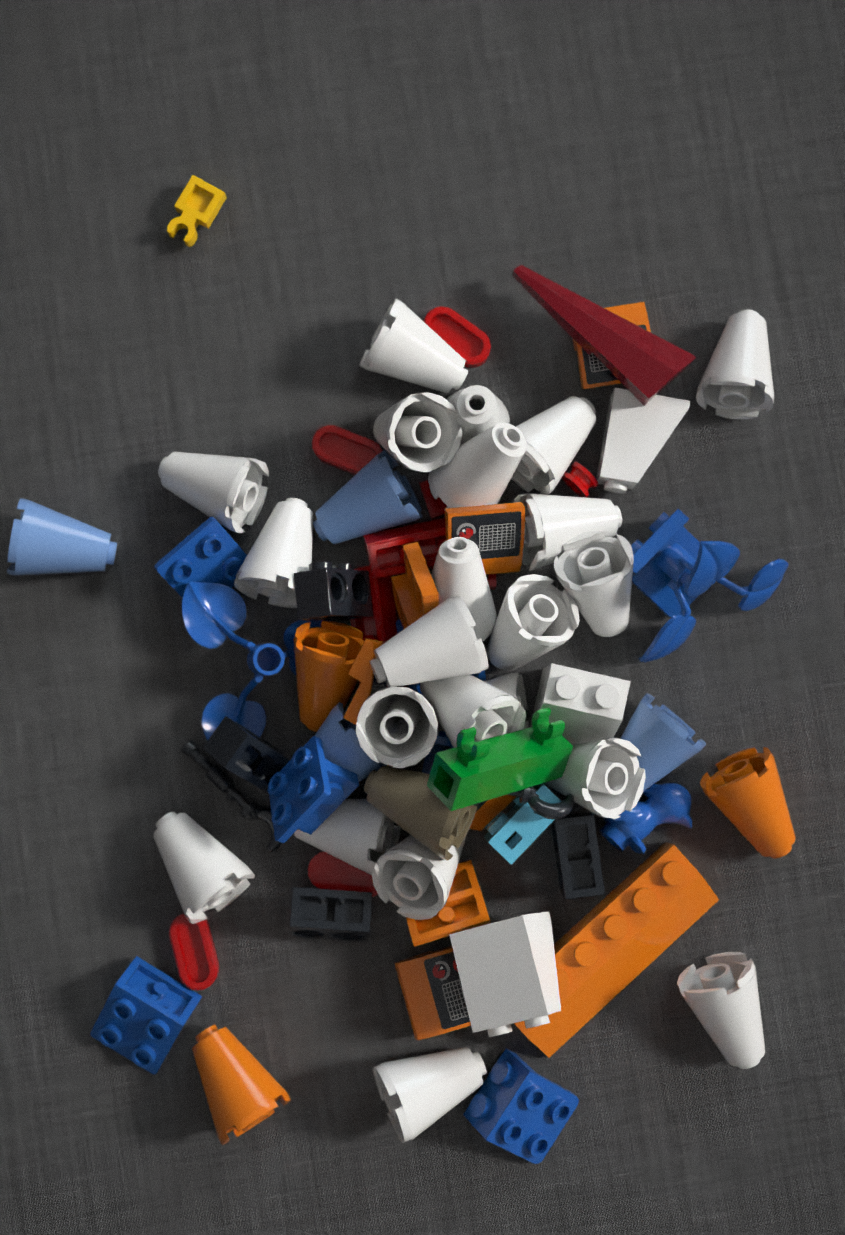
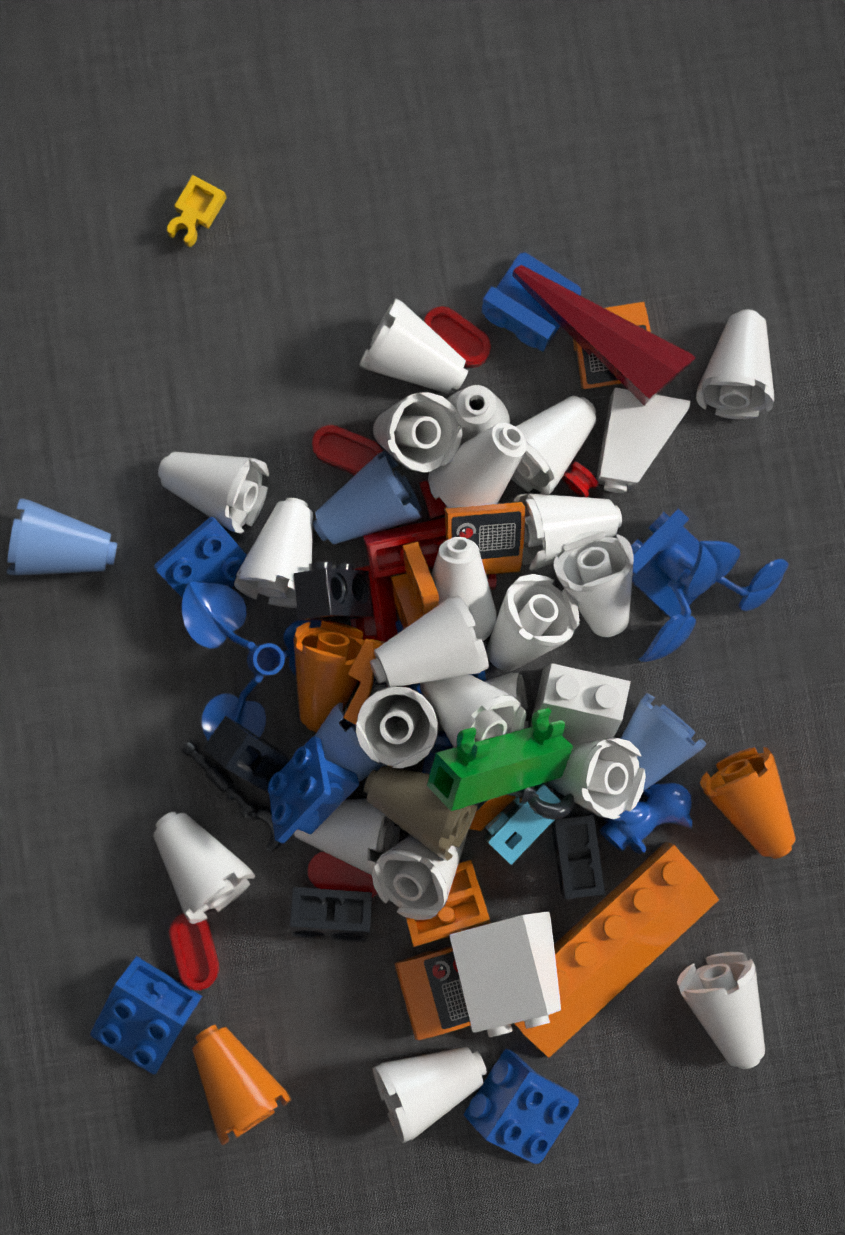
none -> blue bracket [481,253,581,352]

